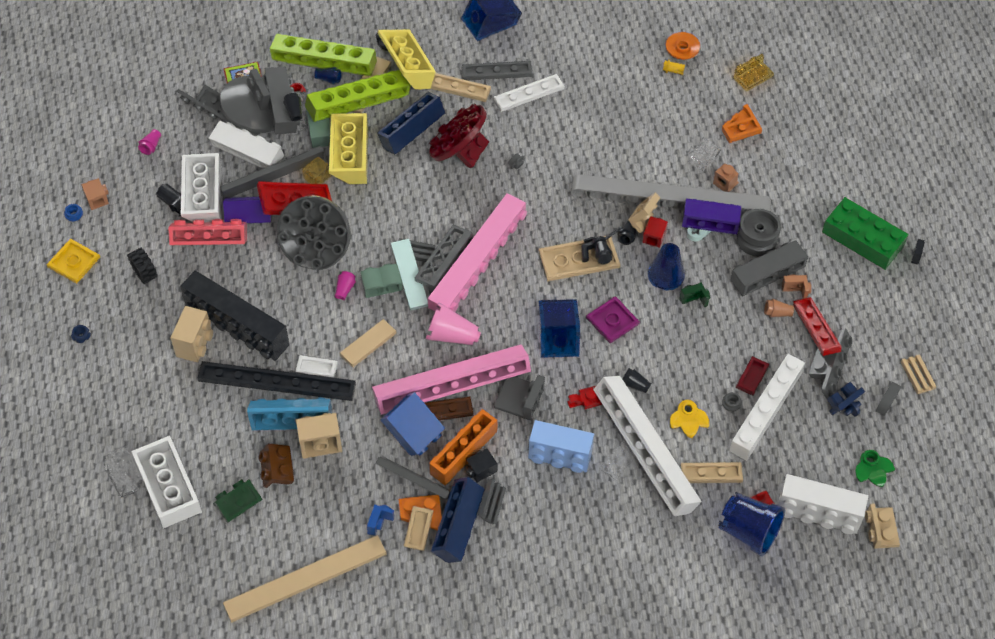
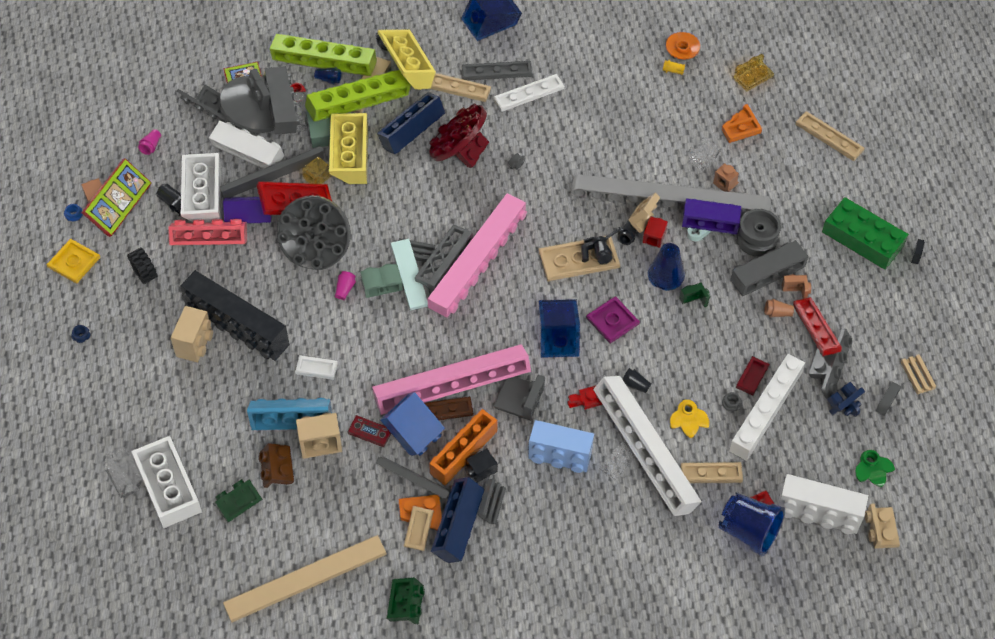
black plate [197,361,356,401] -> none
black cone [283,93,302,121] -> none
tan tile [340,319,396,367] -> none
blue bracket [367,504,395,536] -> none
bright pink cone [425,303,481,345] -> none
none -> tile [81,158,152,237]
none -> dark red tile [348,415,391,447]
none -> dark green bracket [386,577,425,624]
none -> tan tile [795,111,865,161]

